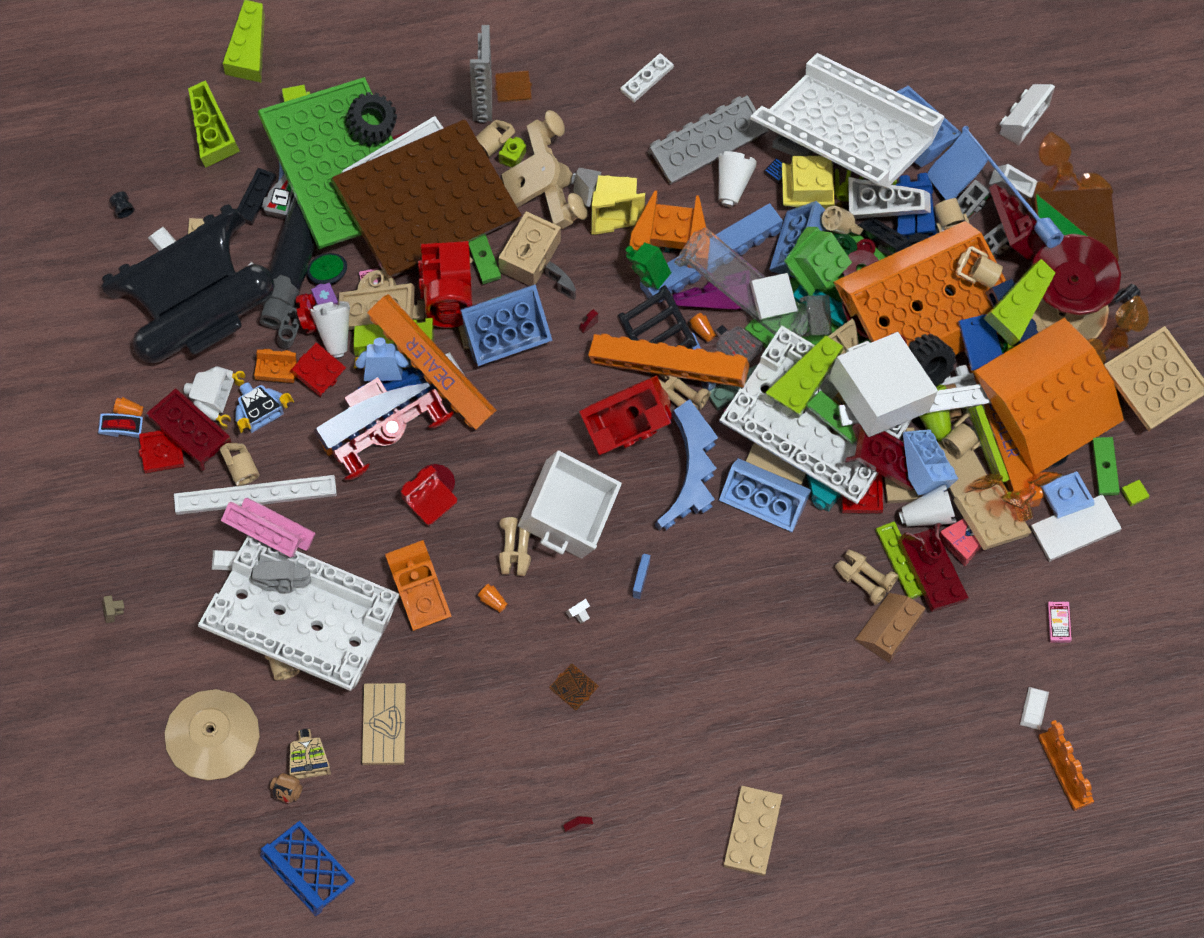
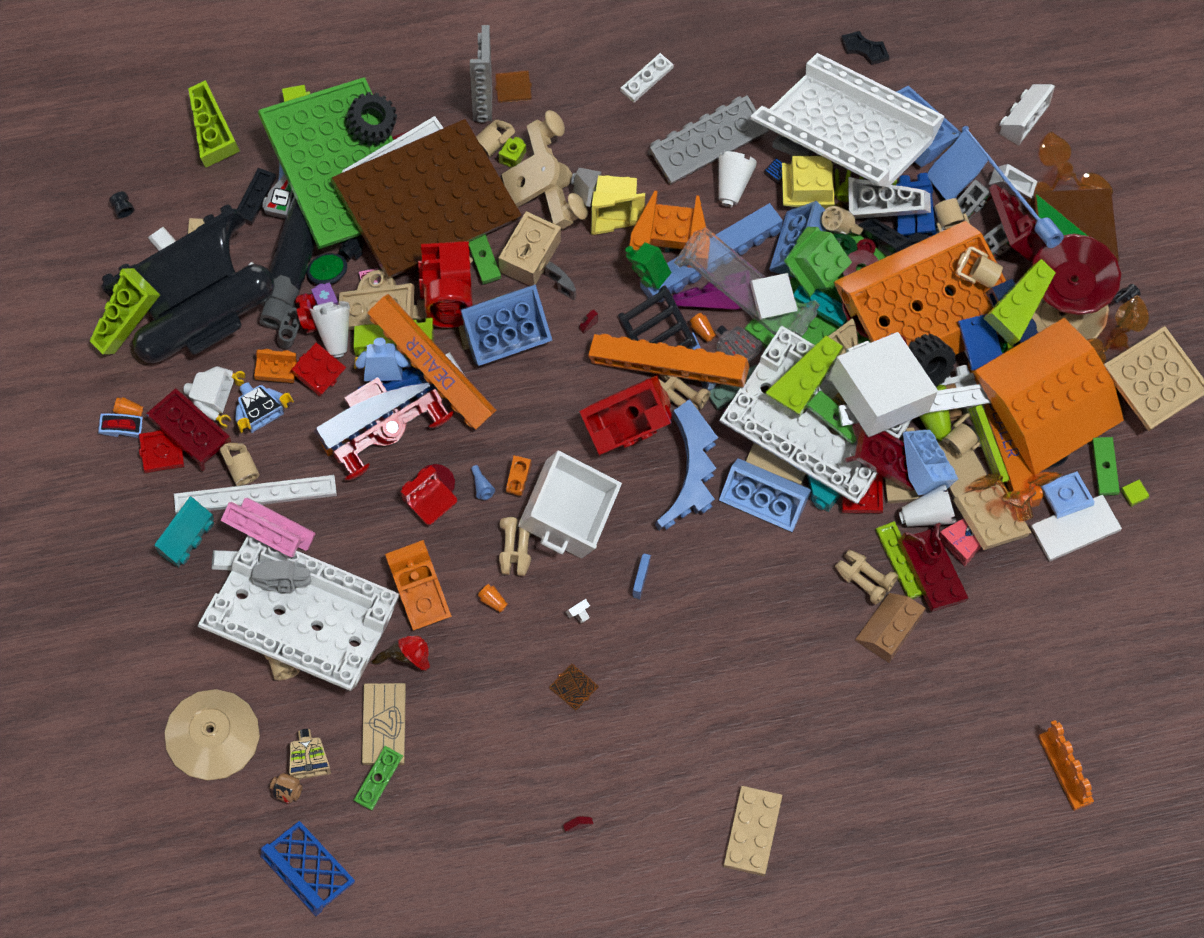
dark tan tile [102,595,124,623] -> none
lime wedge [223,0,265,83] -> none
clear smoke panel [800,295,832,337] -> none
white tile [1020,687,1049,730] -> none
tile [1048,602,1071,643] -> none
none -> lime wedge [90,268,160,354]
none -> teal slope [154,496,214,568]
none -> black gear [339,237,363,260]
none -> bright green tile [354,746,404,811]
none -> red piece [372,636,430,671]
none -> medium blue cone [471,465,495,500]
none -> orange leg [506,455,532,496]
none -> black tile [841,31,889,65]

